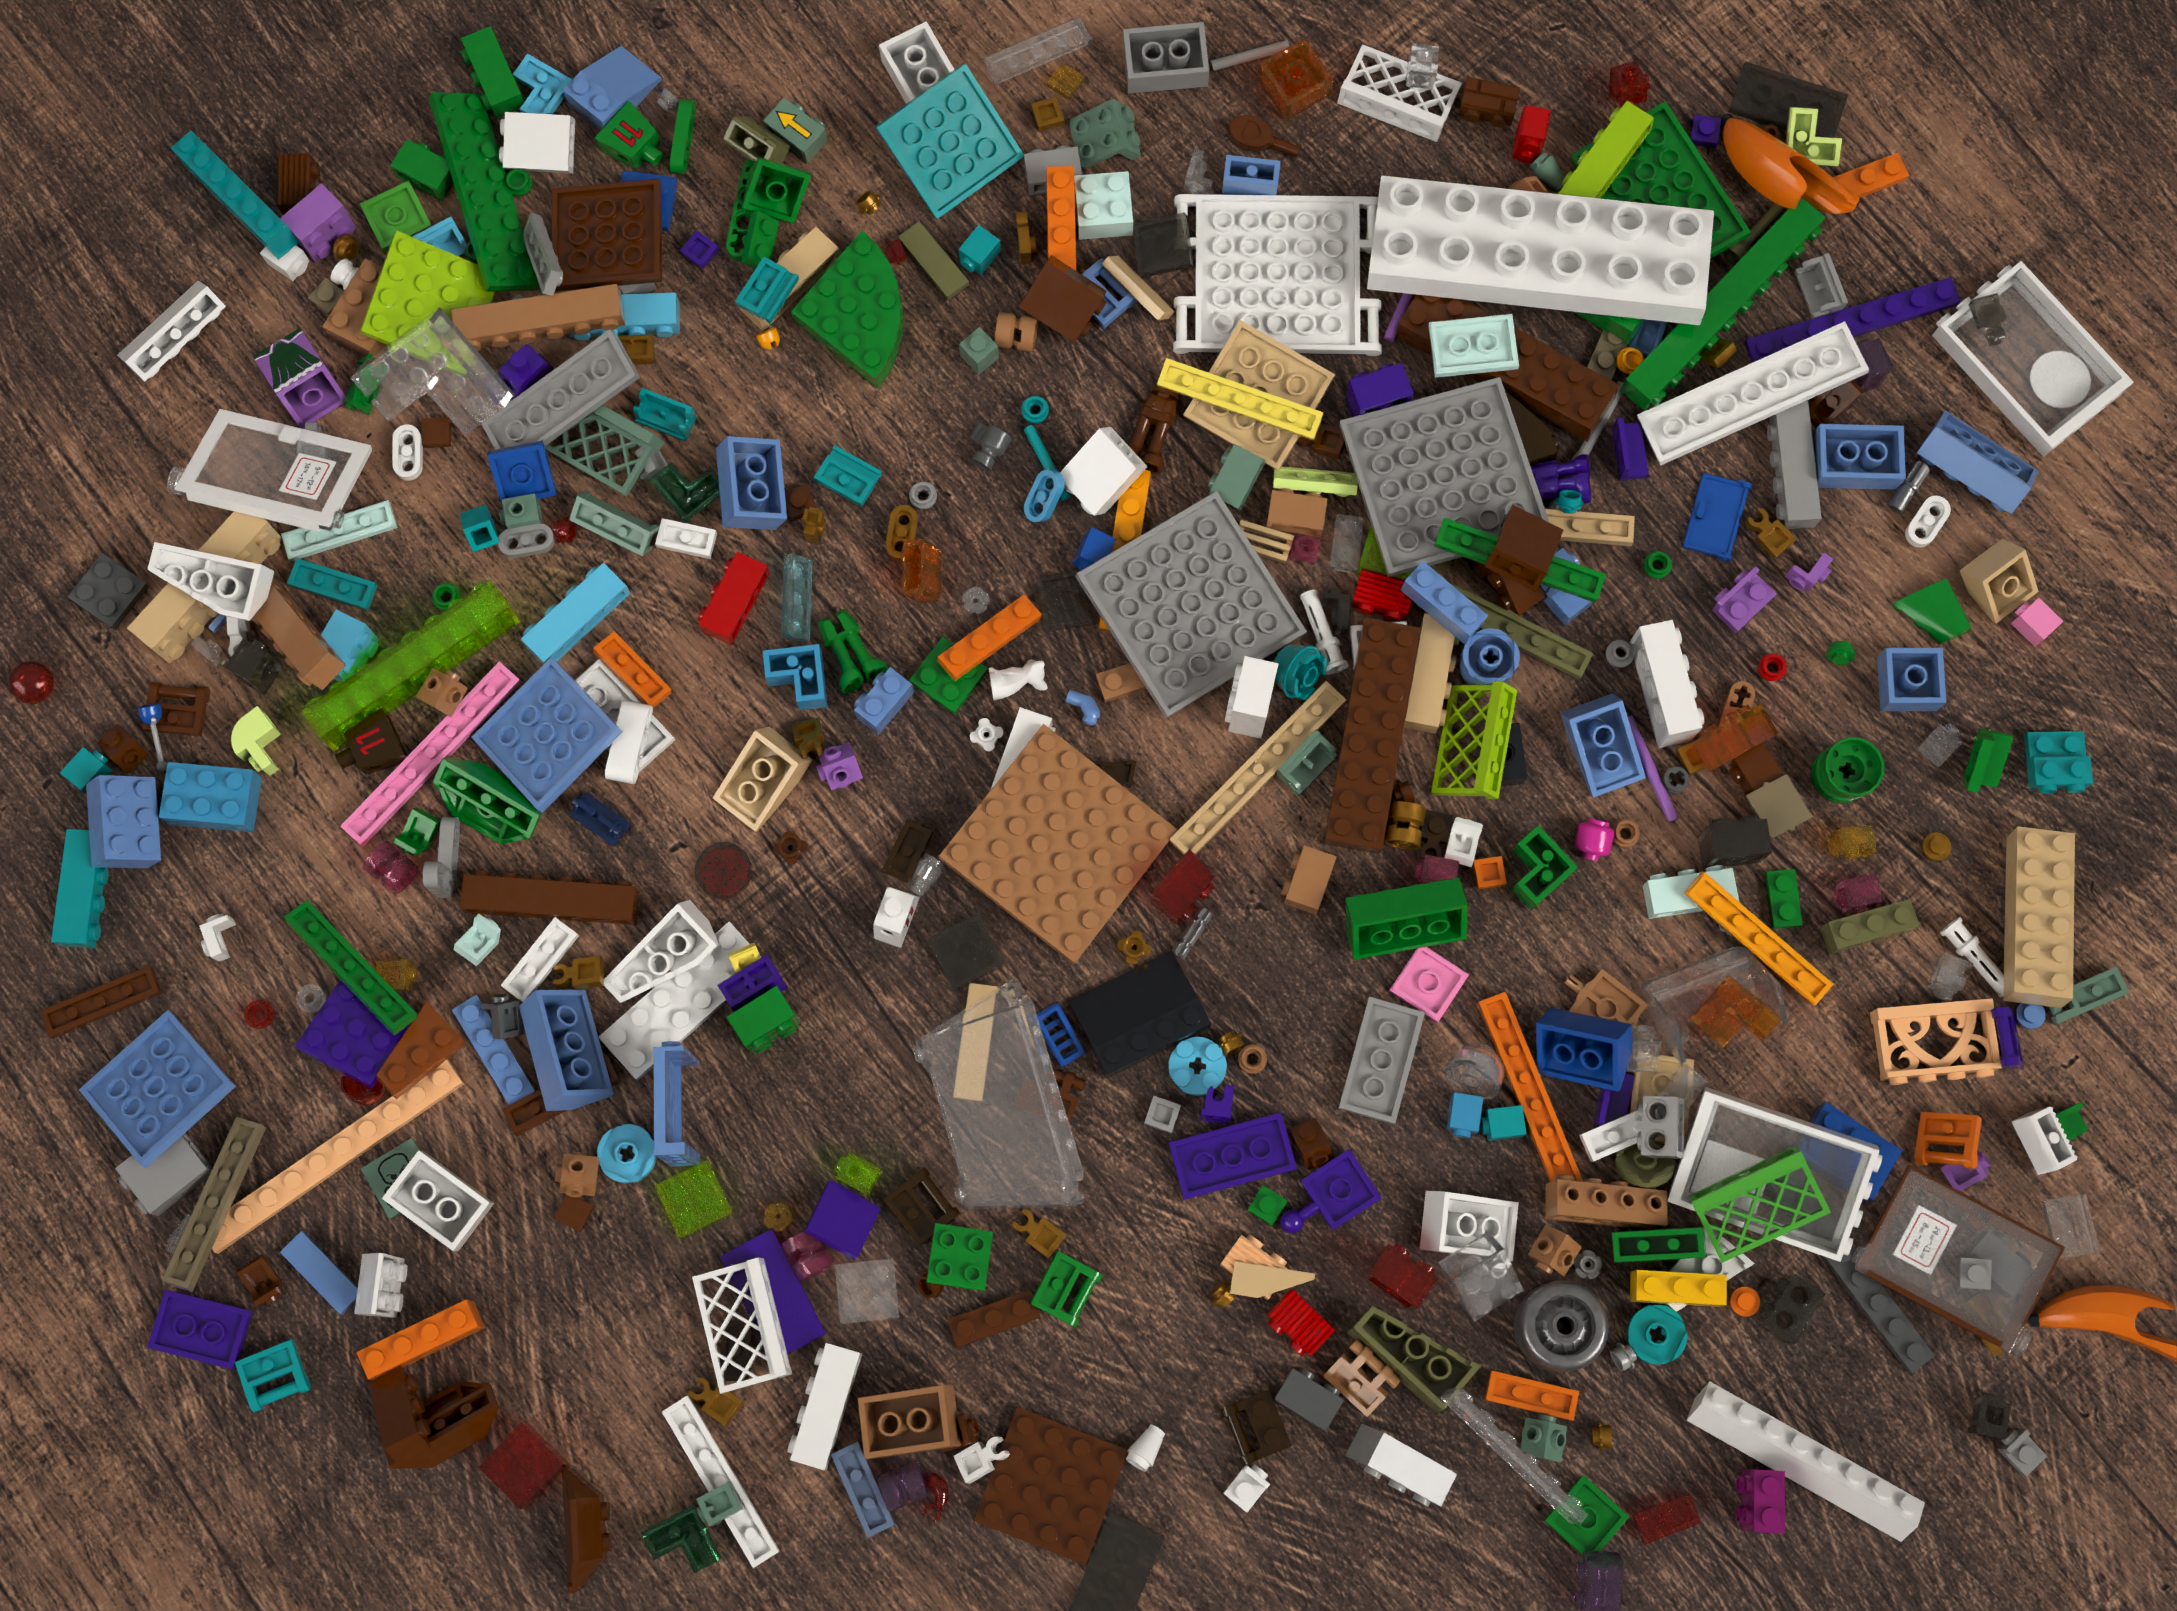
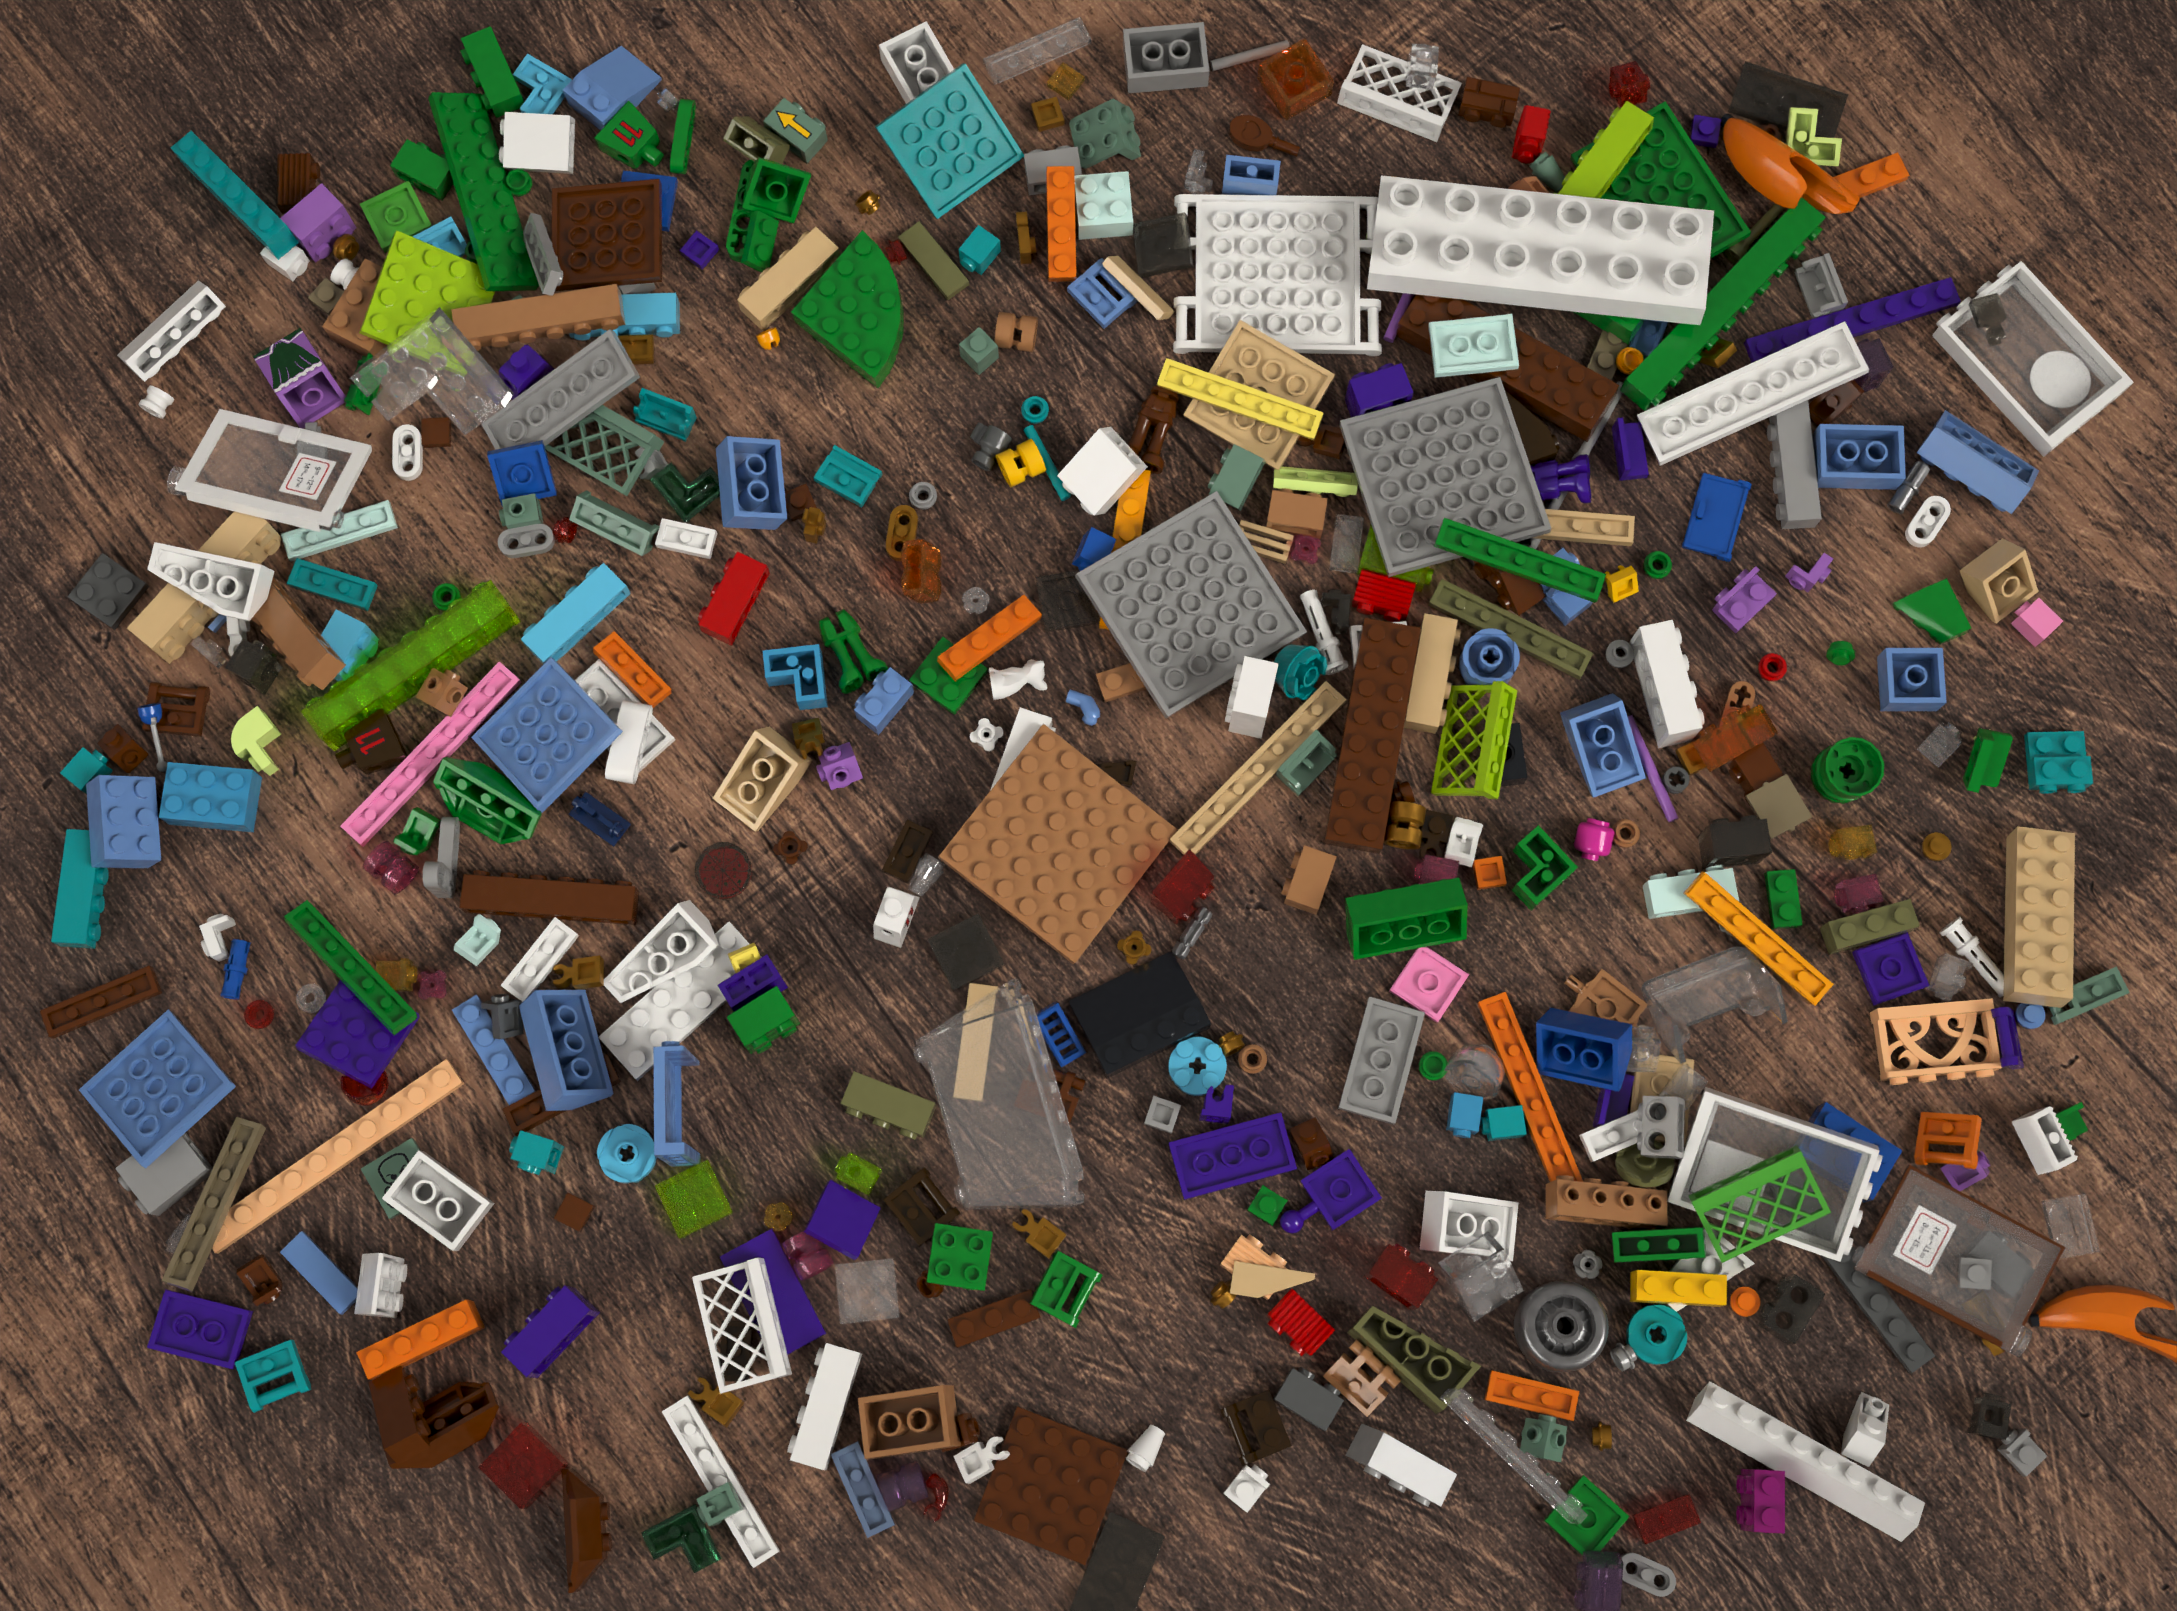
clear red hair [9,661,54,704] -> none
dark orange wing [376,1001,465,1099] -> none
teal brick [460,504,500,552] -> none
medium nougat brick [555,1152,599,1197] -> none
teal plate [735,257,799,324] -> none
clear light blue plate [781,554,813,642] -> none
reddish brown brick [1019,255,1107,343] -> none
dark azure plate [1024,470,1065,522] -> none
medium blue brick [1401,561,1488,644] -> none
reddish brown panel [1484,505,1563,592] -> none
medium nougat brick [1528,1225,1581,1277] -> none
teal plate [1555,490,1583,514] -> none
clear orange brick [1690,975,1781,1048] -> none
pearl gold plate [1745,508,1796,559] -> none
none -> white wheel [138,385,174,419]
none -> blue pin [220,939,251,1000]
none -> clear pink plate [417,970,447,1000]
none -> dark purple brick [501,1285,600,1379]
none -> teal brick [509,1130,564,1175]
none -> olive brick [841,1071,936,1140]
none -> yellow wheel [996,439,1046,487]
none -> green plate [1419,1051,1448,1081]
none -> yellow tile [1605,565,1639,603]
none -> light grey plate [1616,1553,1676,1597]
none -> white slope [1841,1392,1889,1467]
none -> dark purple tile [1852,932,1930,1006]

